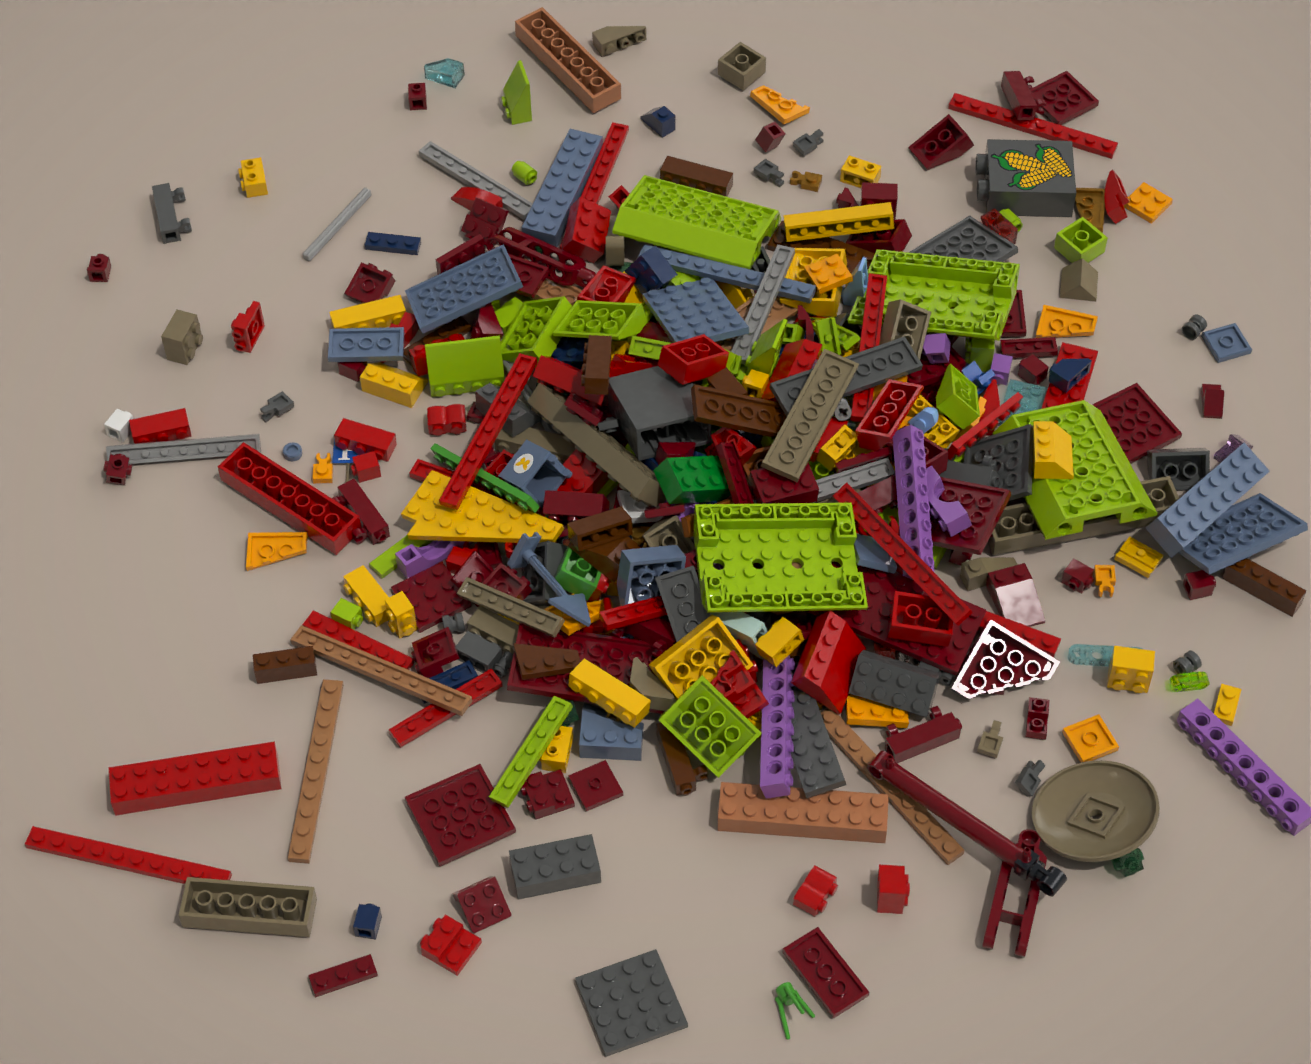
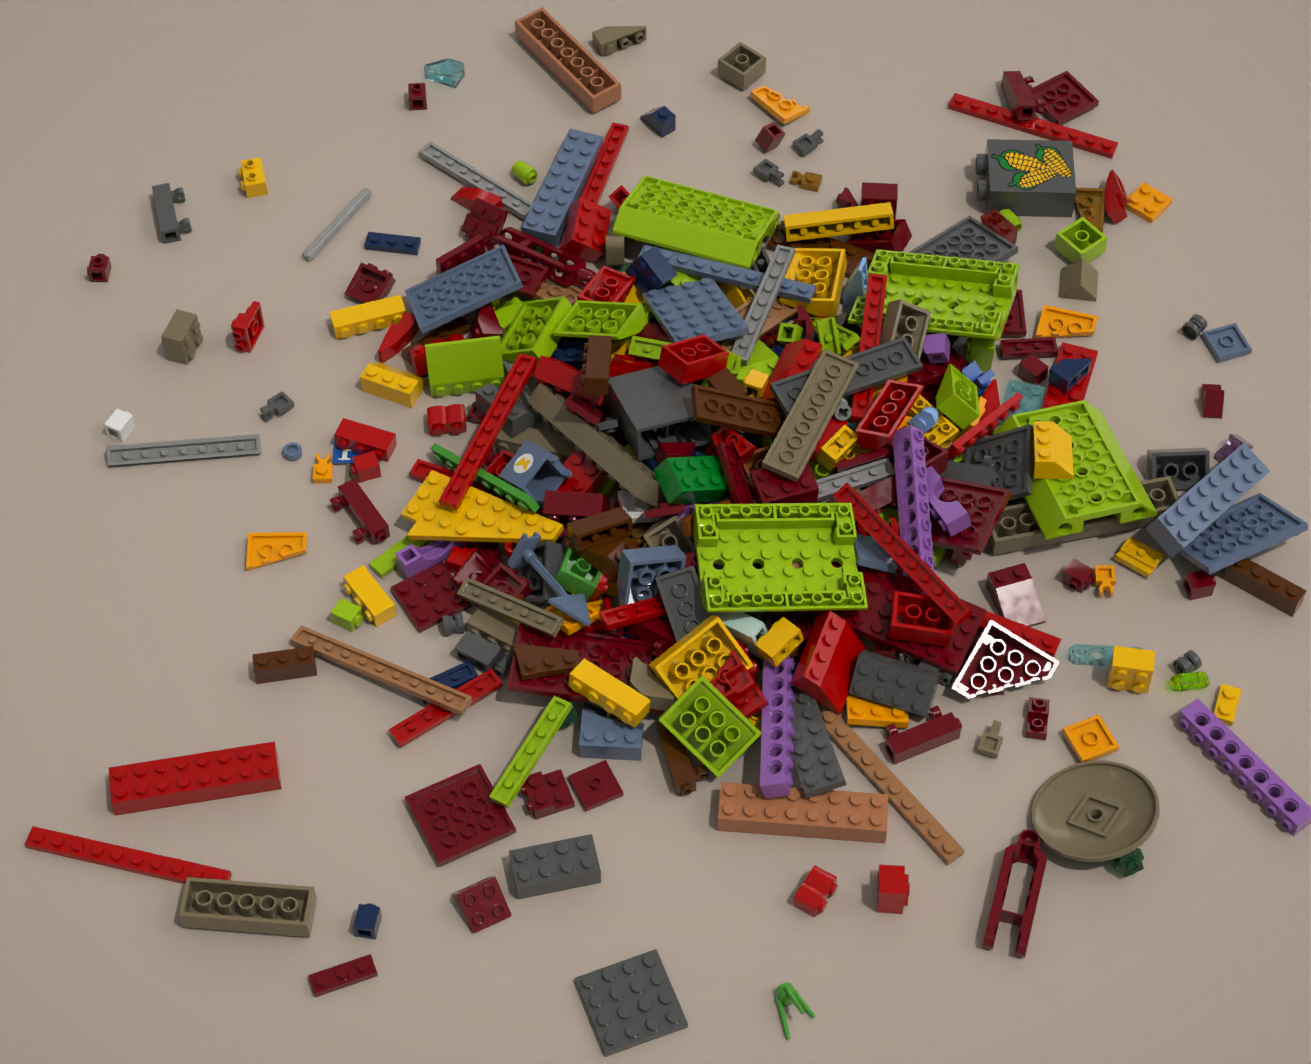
dark red brick [103,454,132,485] -> none
red brick [129,408,192,444] -> none
red brick [218,442,361,555] -> none
medium nougat plate [288,679,344,864] -> none
red plate [302,610,415,670] -> none
sand blue plate [328,327,404,362] -> none
dark red brick [338,361,367,382] -> none
yellow brick [385,591,417,638] -> none
dark red plate [411,627,460,678] -> none
red plate [420,914,482,976] -> none
lime slope [501,60,532,125] -> none
yellow brick [539,726,573,773] -> none
reddish brown brick [660,156,733,197] -> none
lime slope [745,319,787,378] -> none
dark red plate [783,927,870,1018] -> none
light orange plate [804,254,853,294] -> none
yellow brick [840,155,882,188] -> none
dark red piece [867,751,1067,897] -> none
dark red slope [908,114,974,170] -> none
dark tan slope [960,557,1018,591] -> none
medium lavender brick [990,353,1013,385] -> none
dark grey plate [1015,760,1045,797] -> none
dark red plate [1092,383,1182,464] -> none

